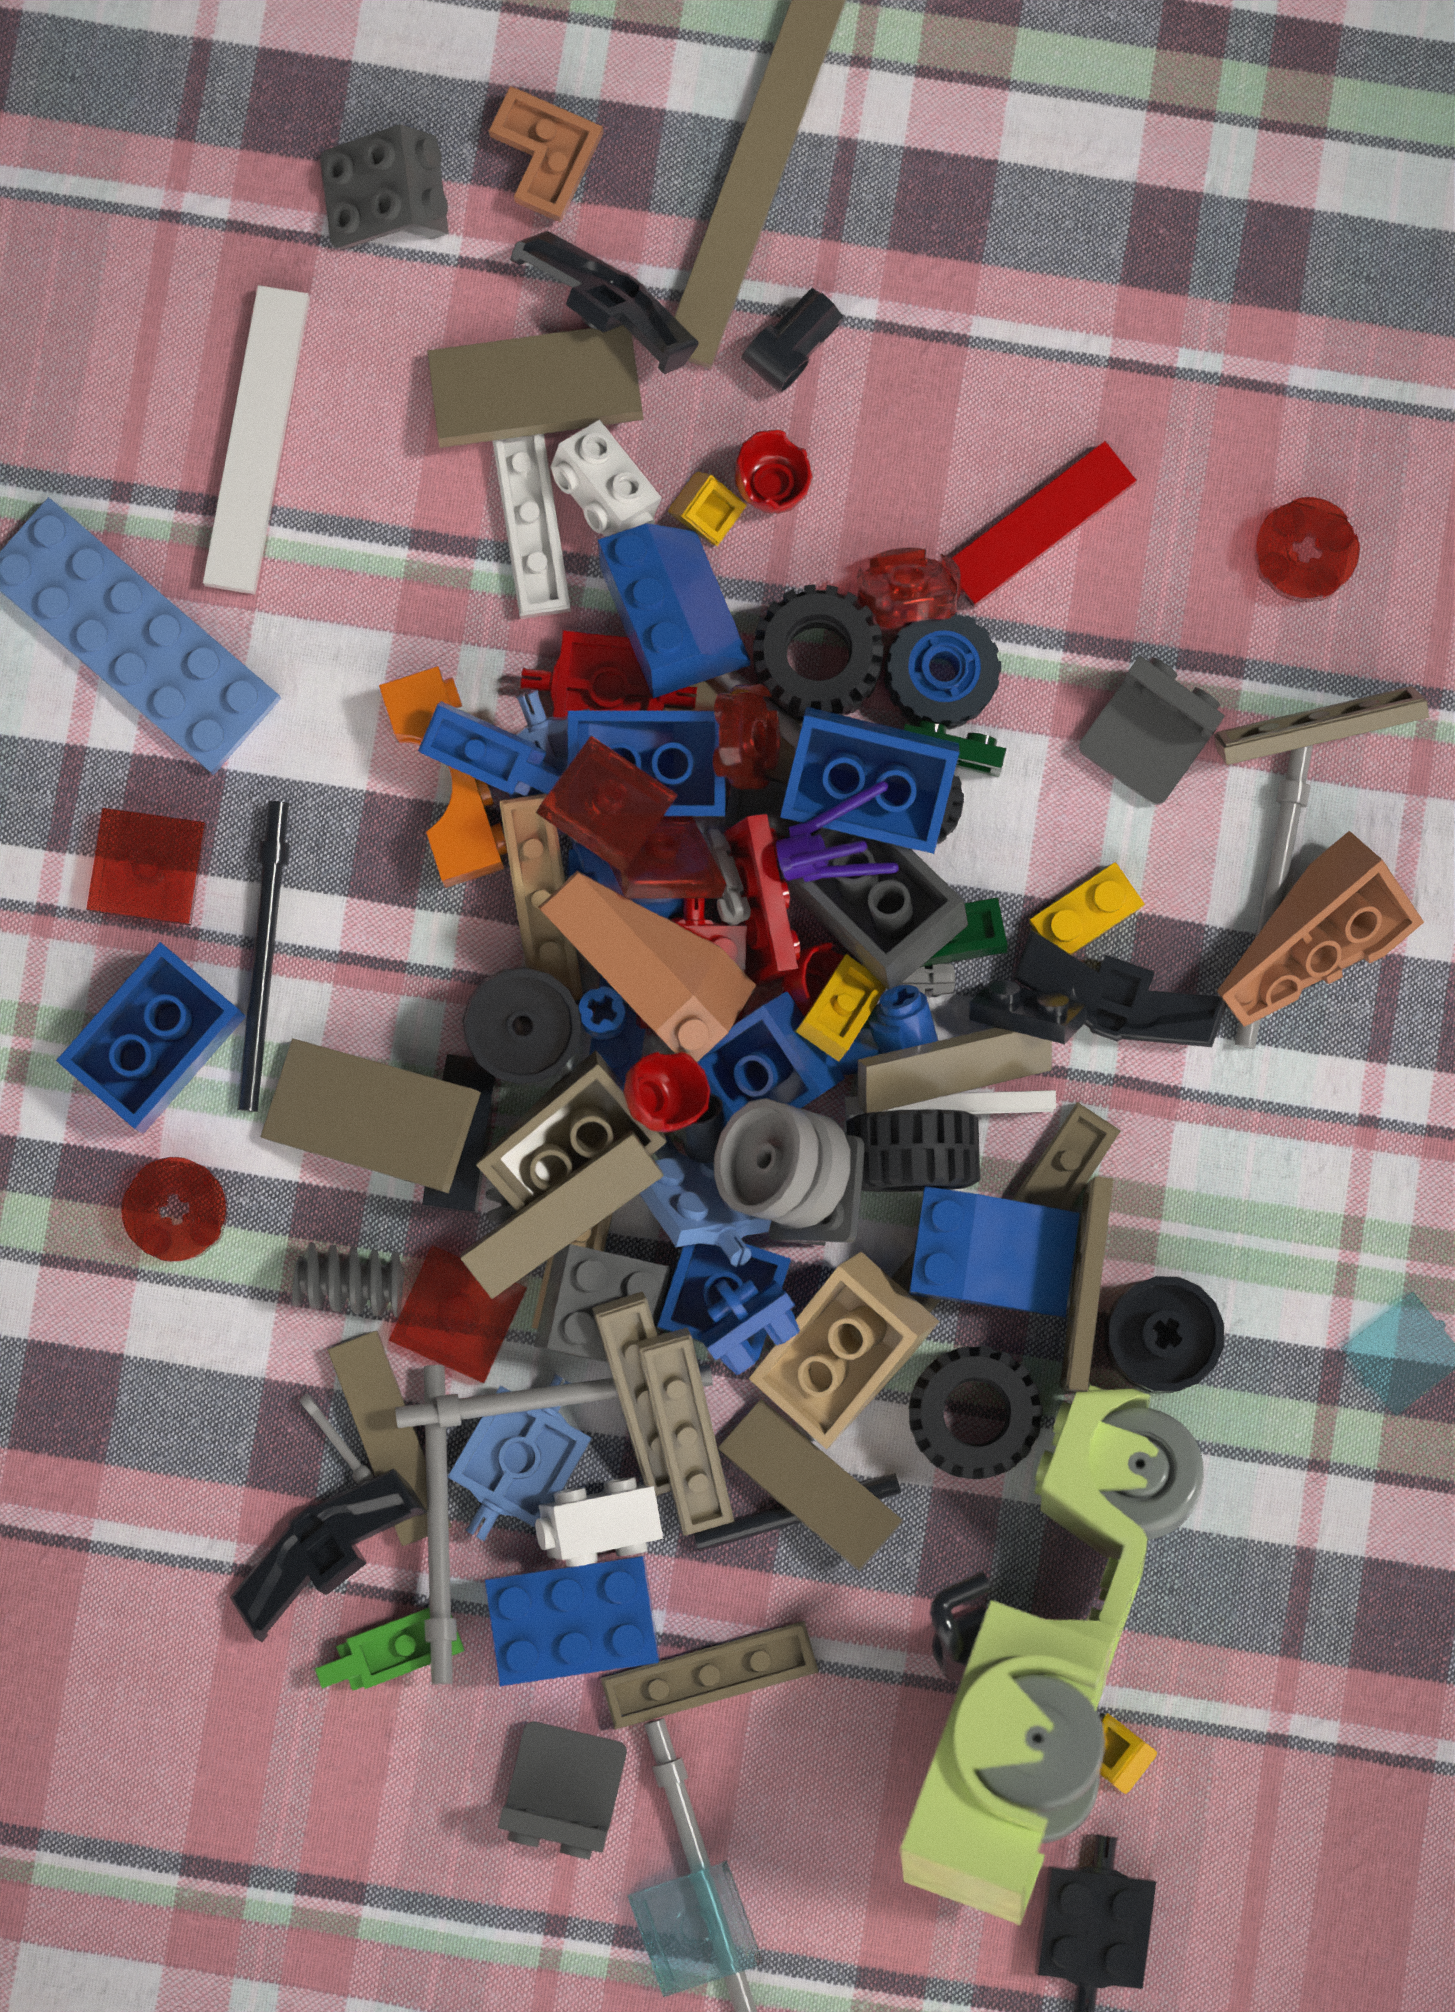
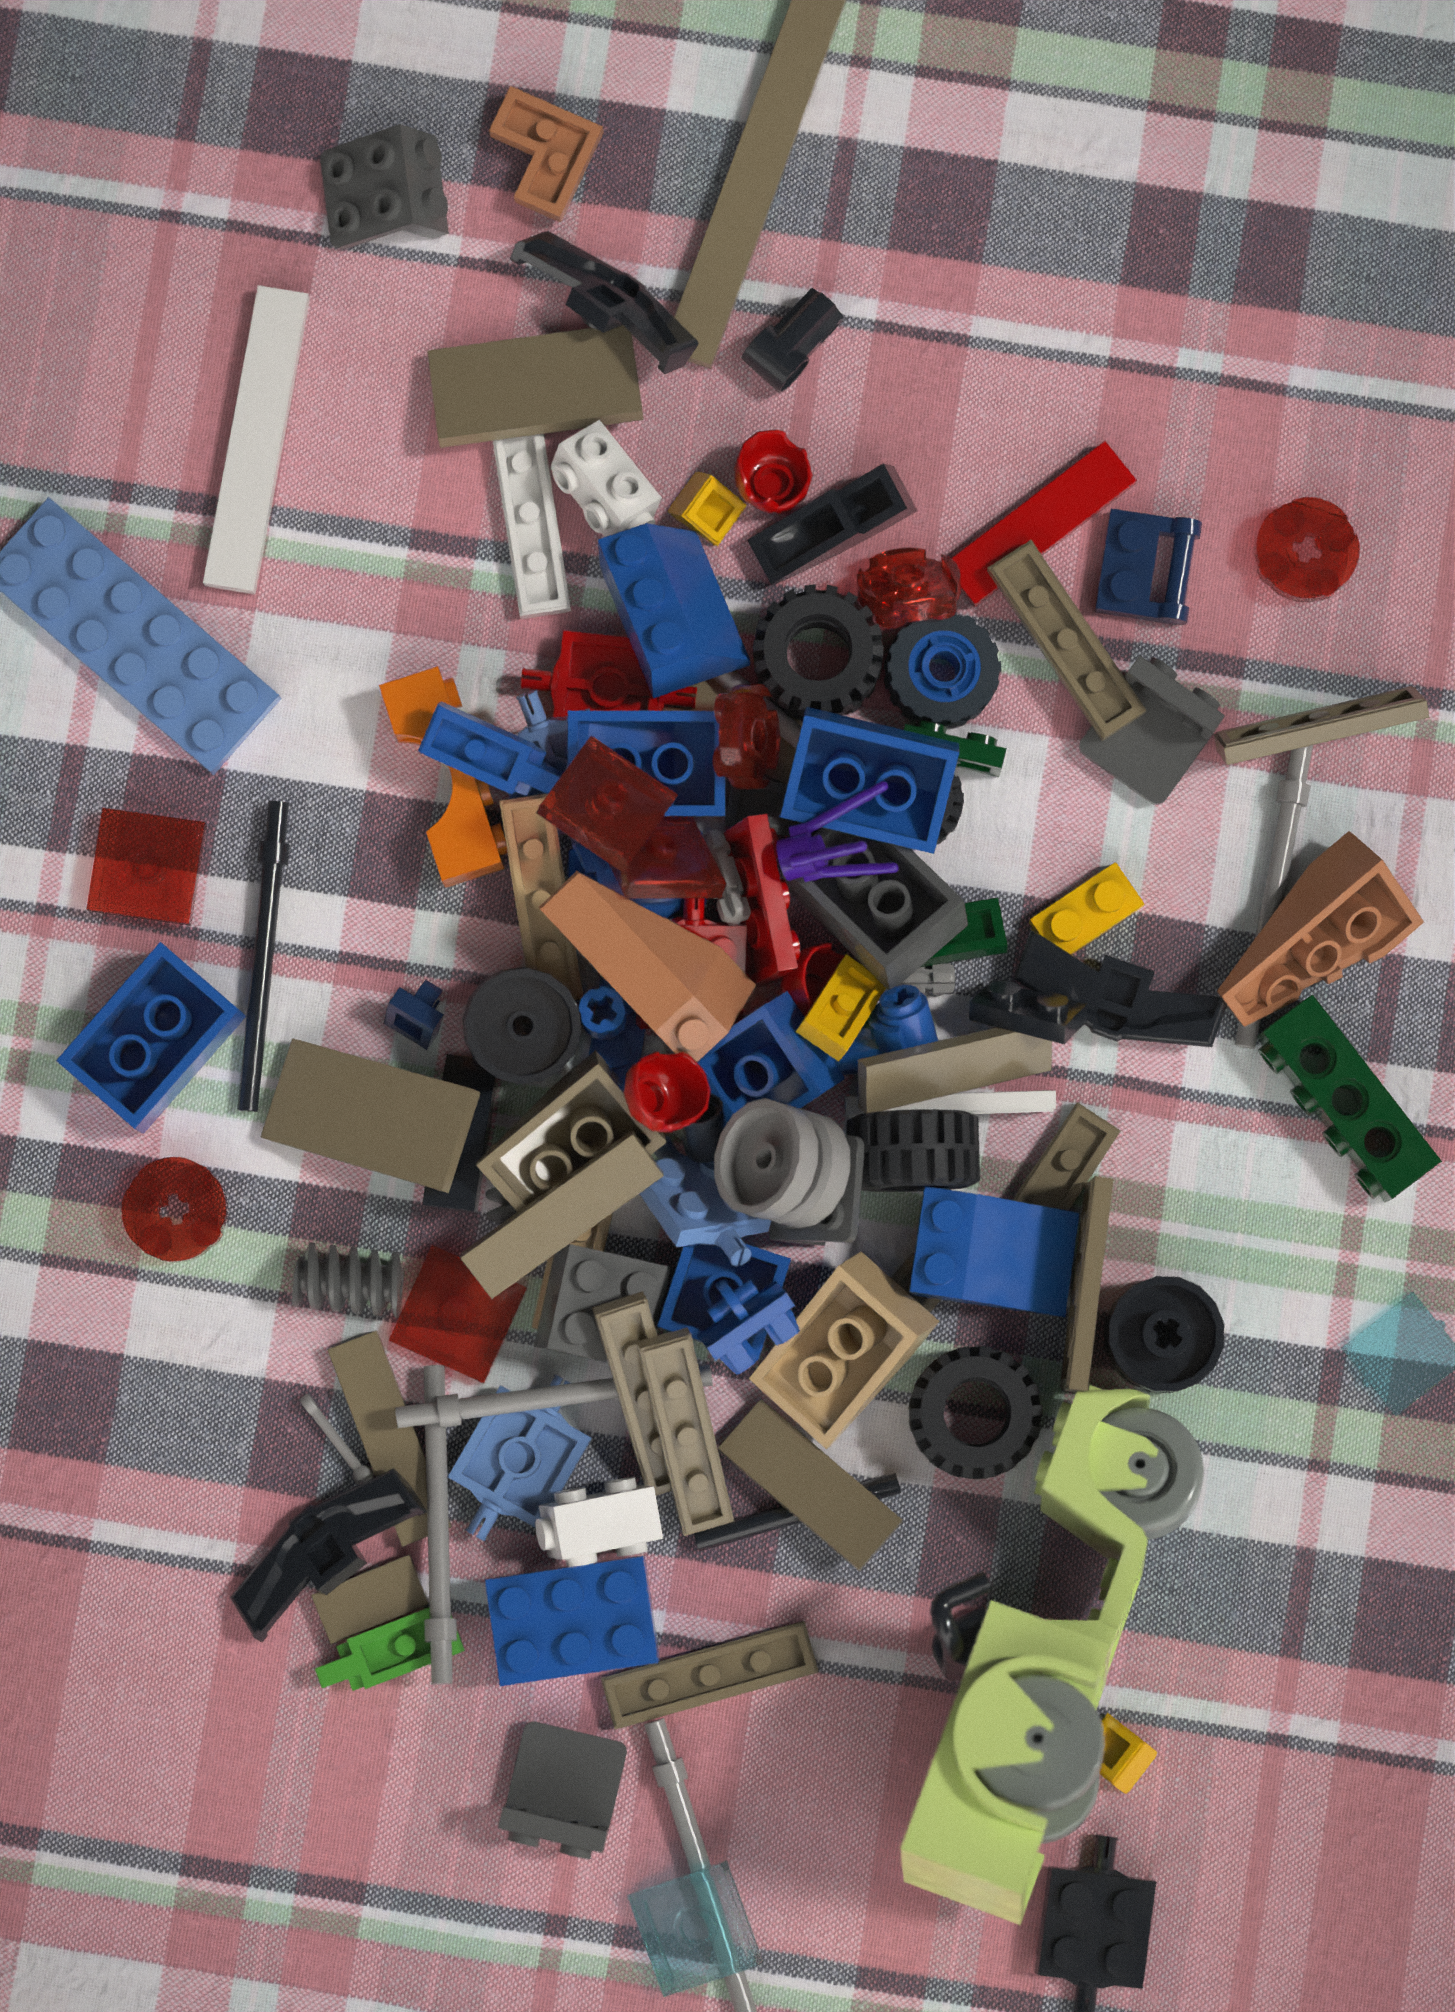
none -> dark tan tile [311,1554,429,1644]
none -> dark blue tile [384,980,444,1050]
none -> black slope [748,463,918,585]
none -> dark tan tile [987,540,1147,741]
none -> dark blue plate [1094,508,1202,625]
none -> dark green brick [1257,994,1442,1203]

